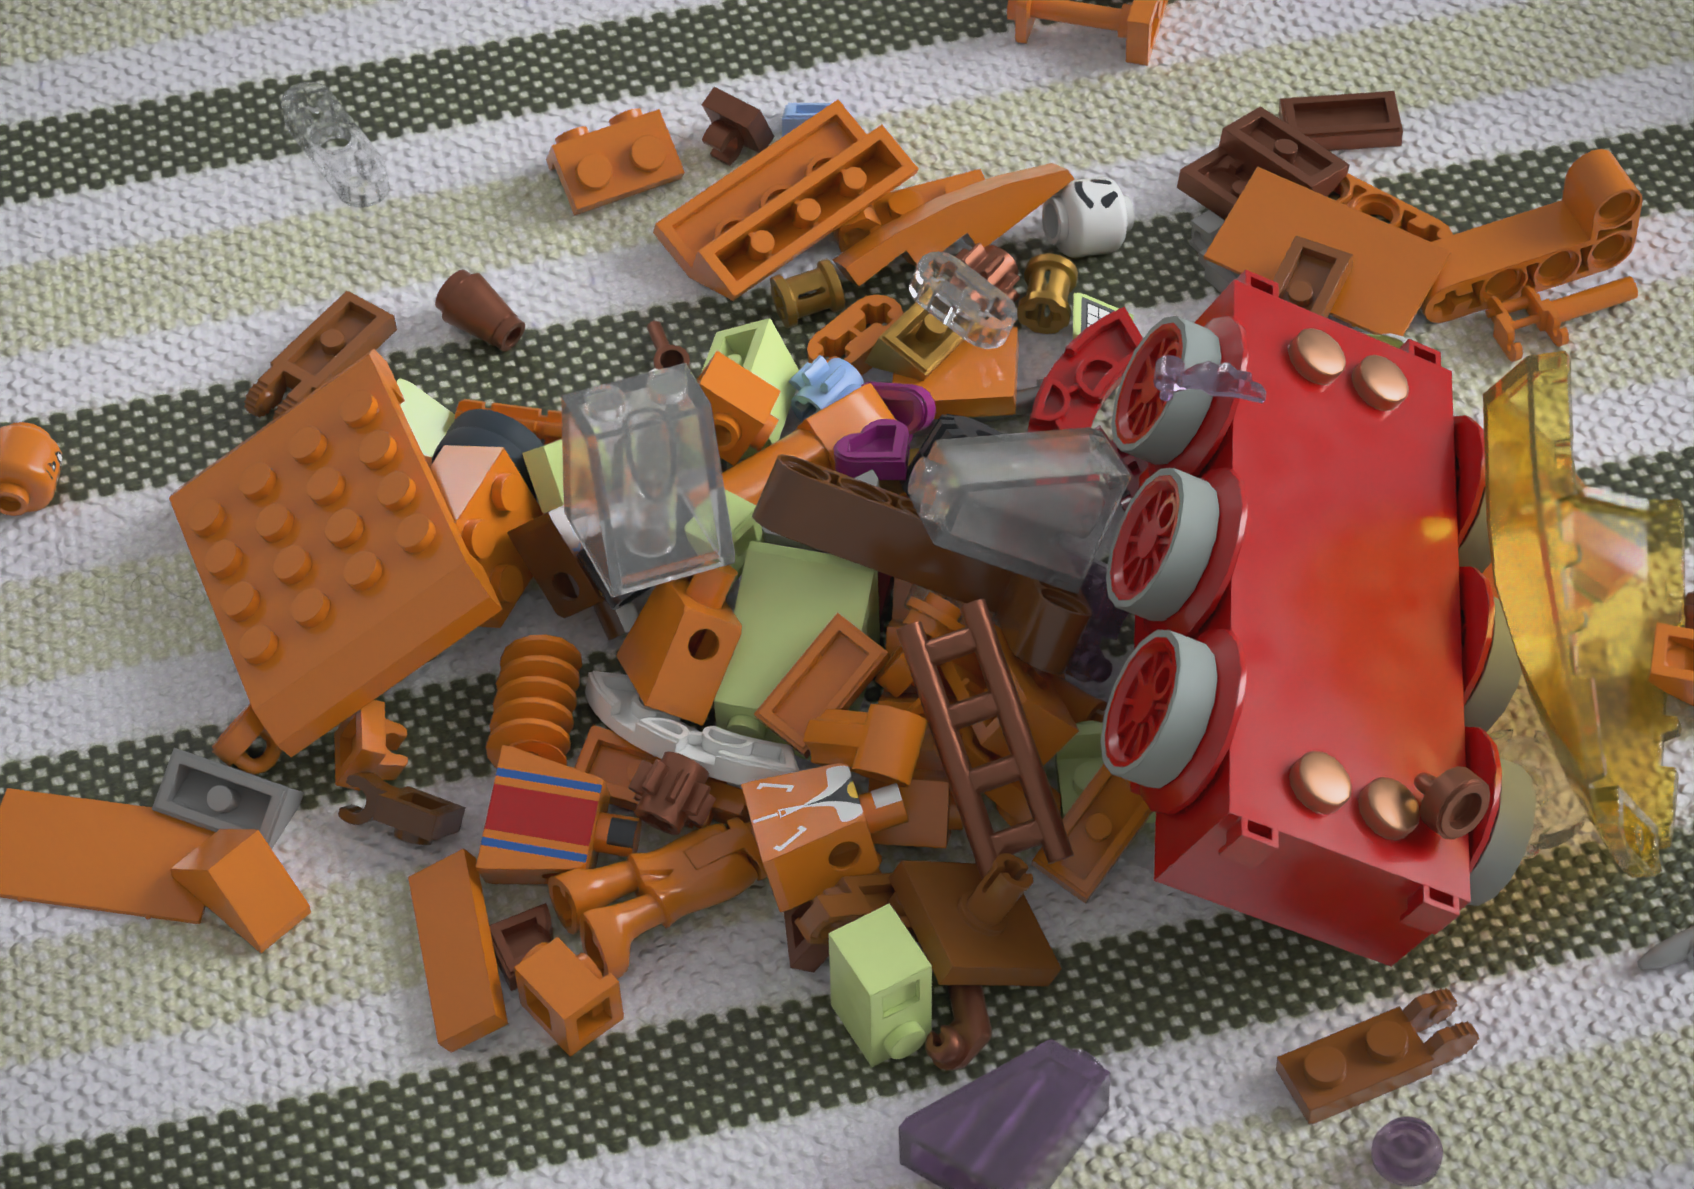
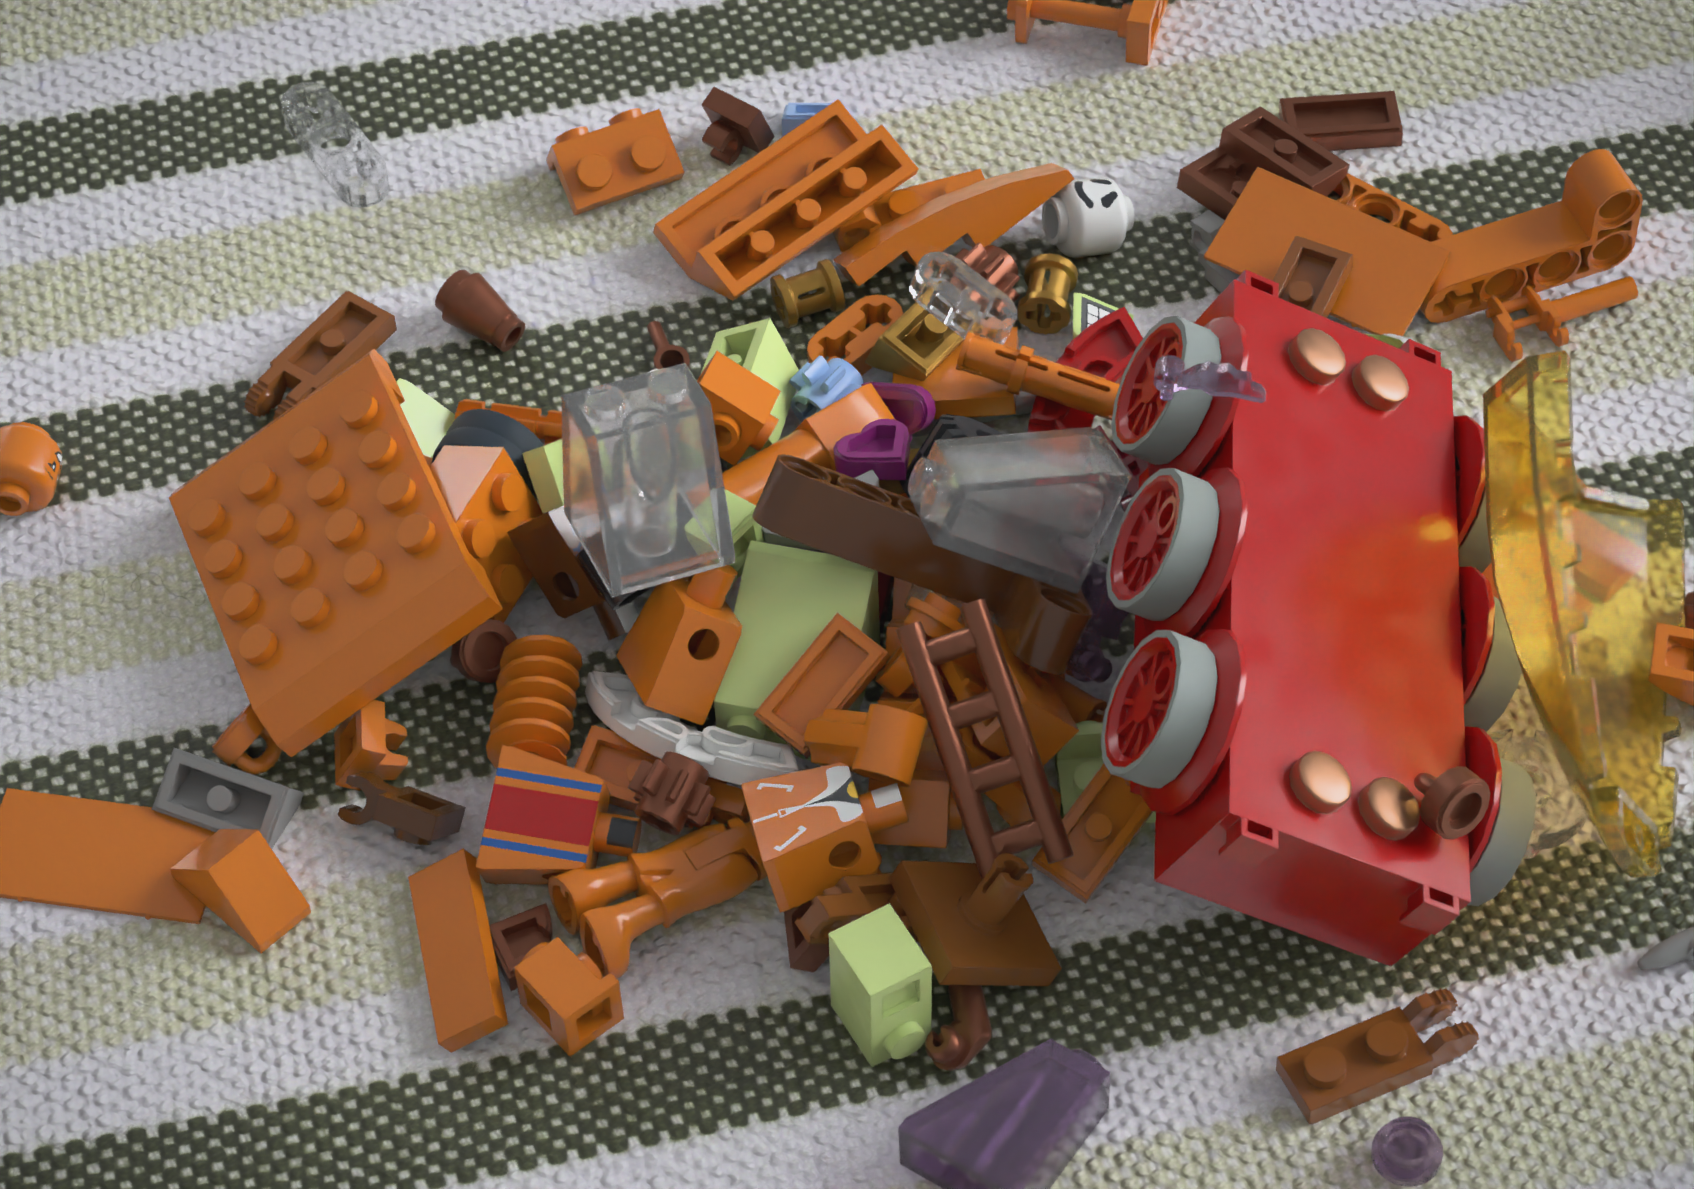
none -> copper tile [450,619,517,683]
none -> orange pin [956,332,1120,421]

